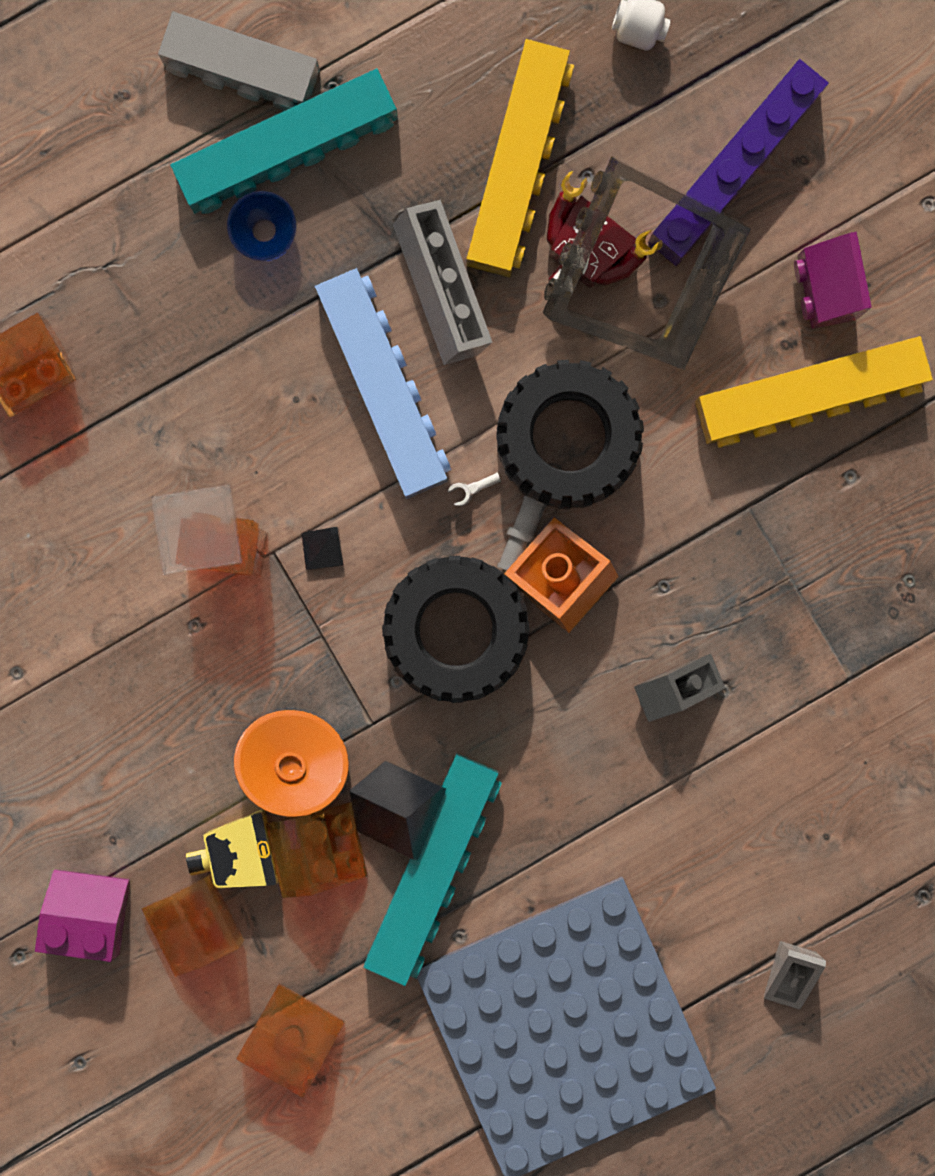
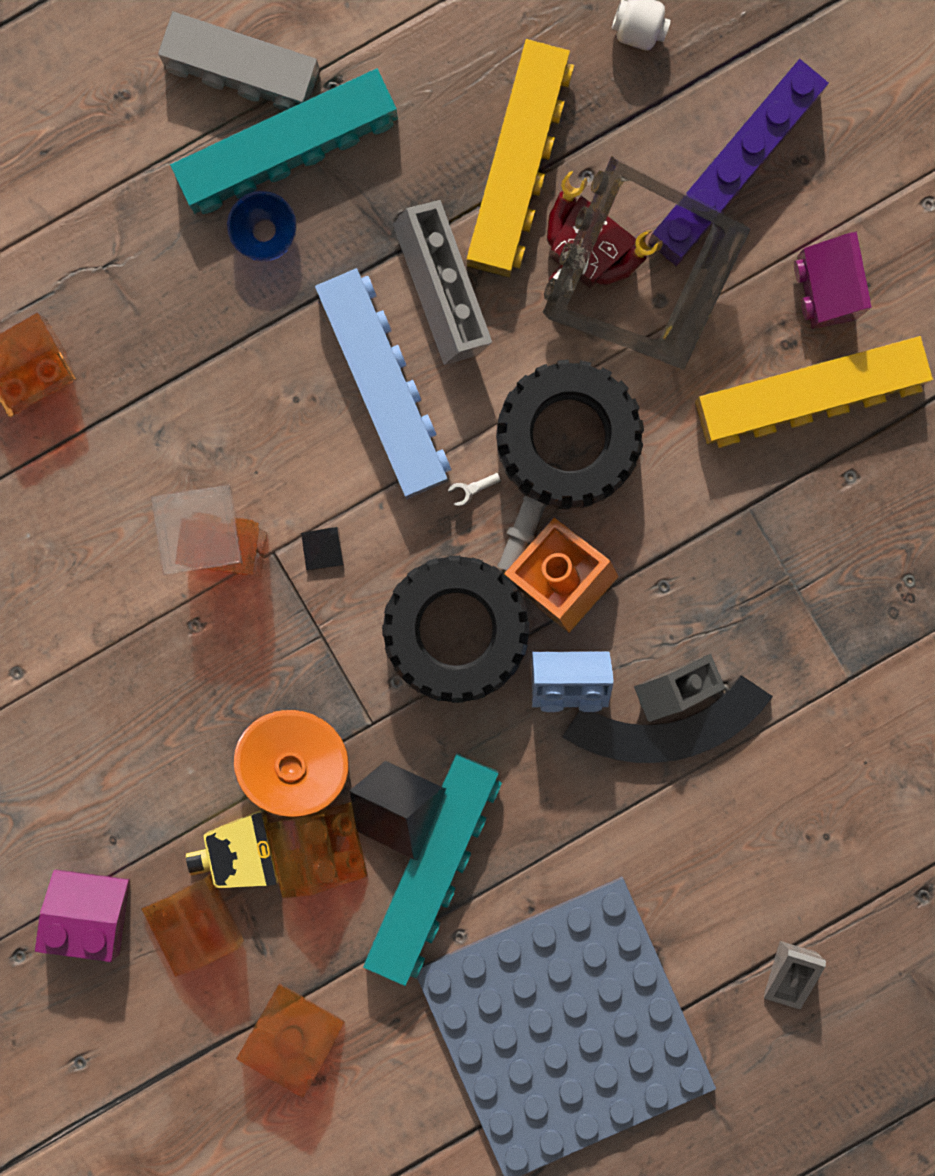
none -> light blue slope [531,652,613,712]
none -> black tile [561,675,773,763]

